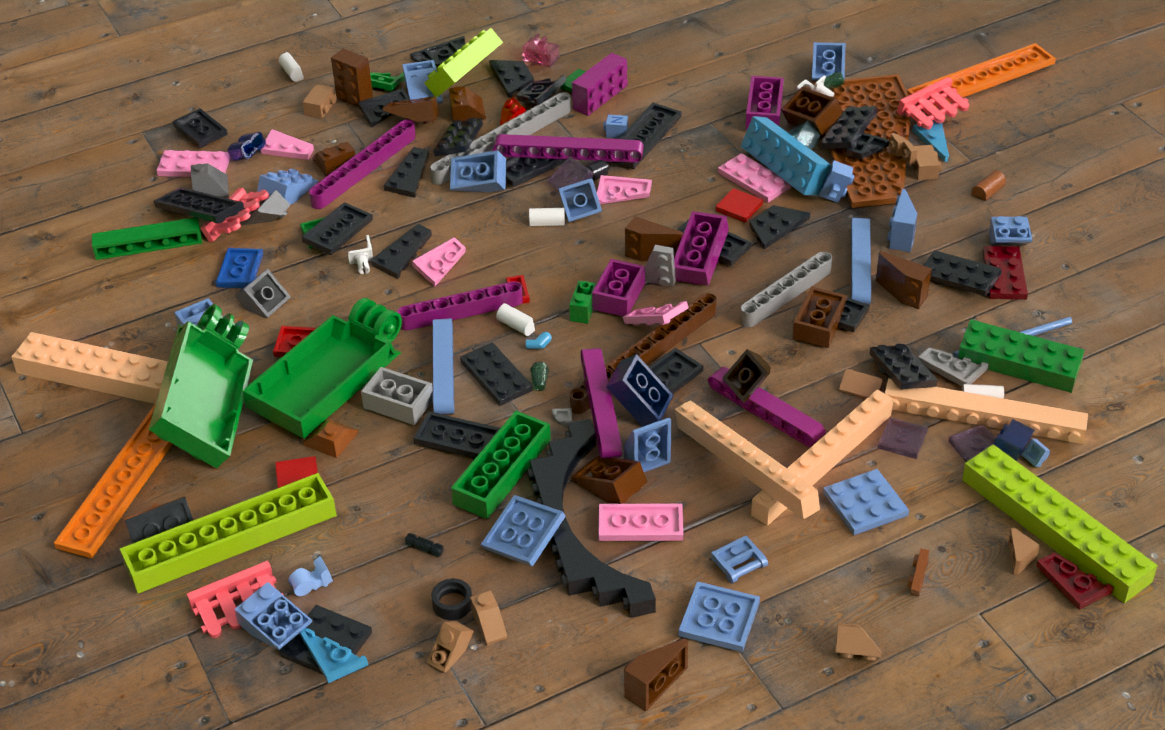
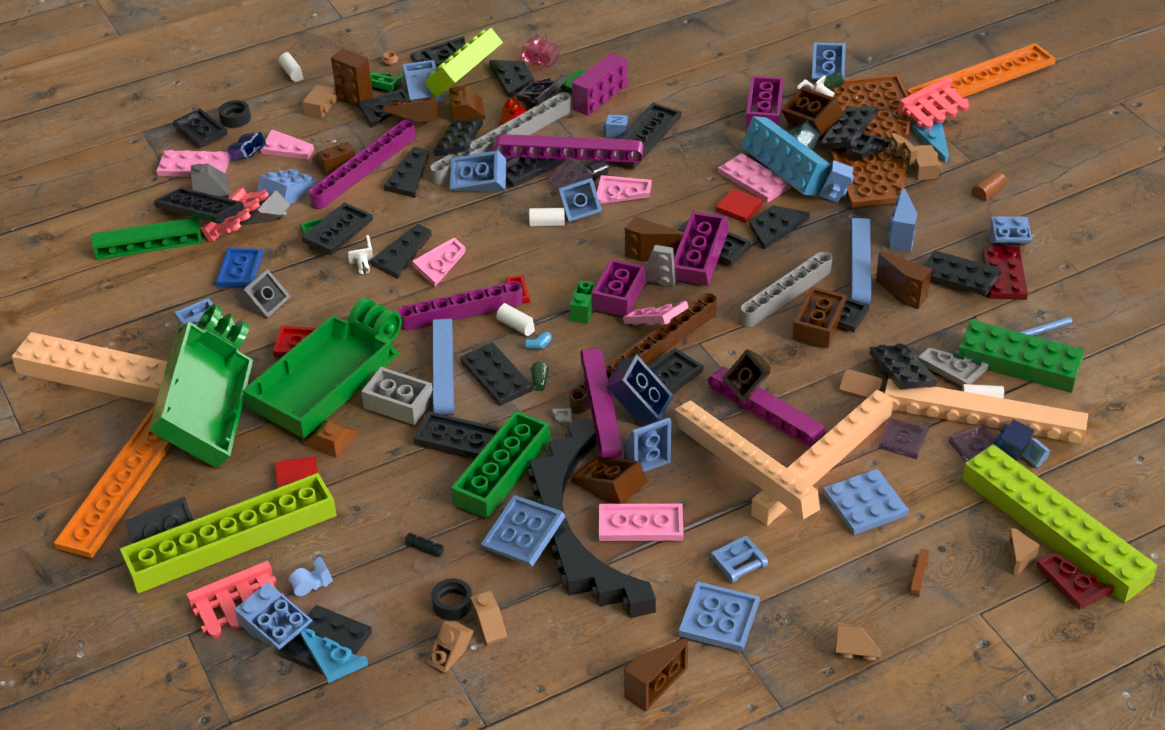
none -> black tyre [218,100,251,128]
none -> nougat plate [382,51,398,65]

